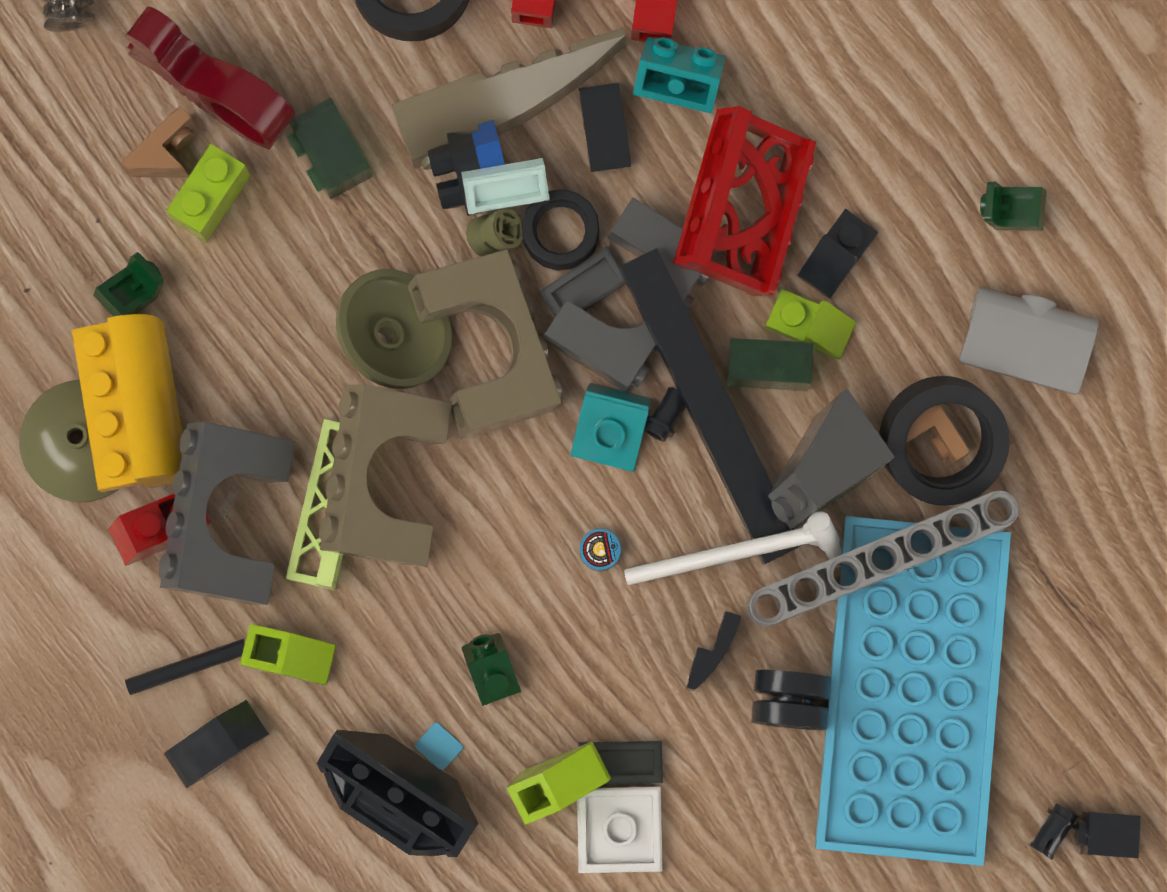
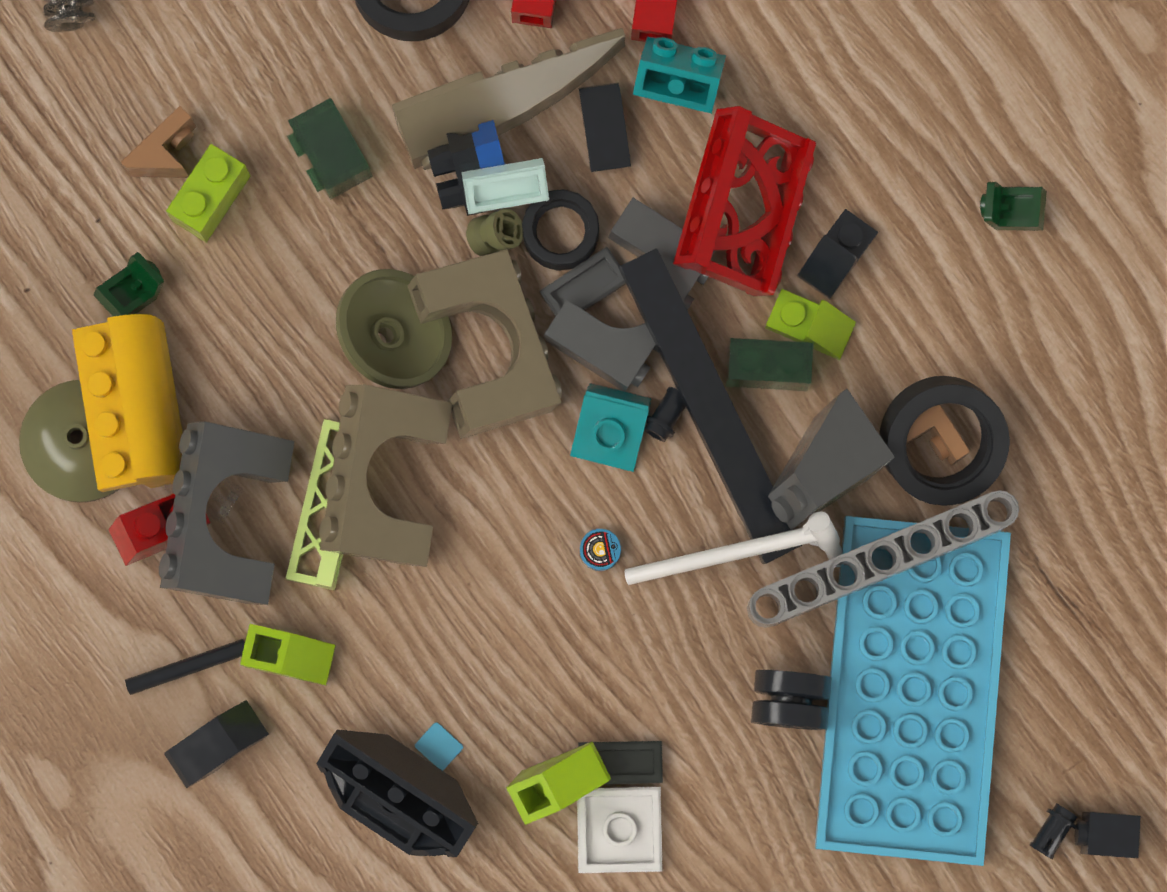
dark red animal [125,6,295,149] -> none
dark green bracket [461,633,521,706] -> none
black slope [685,611,741,692] -> none
light grey panel [959,286,1099,394] -> none

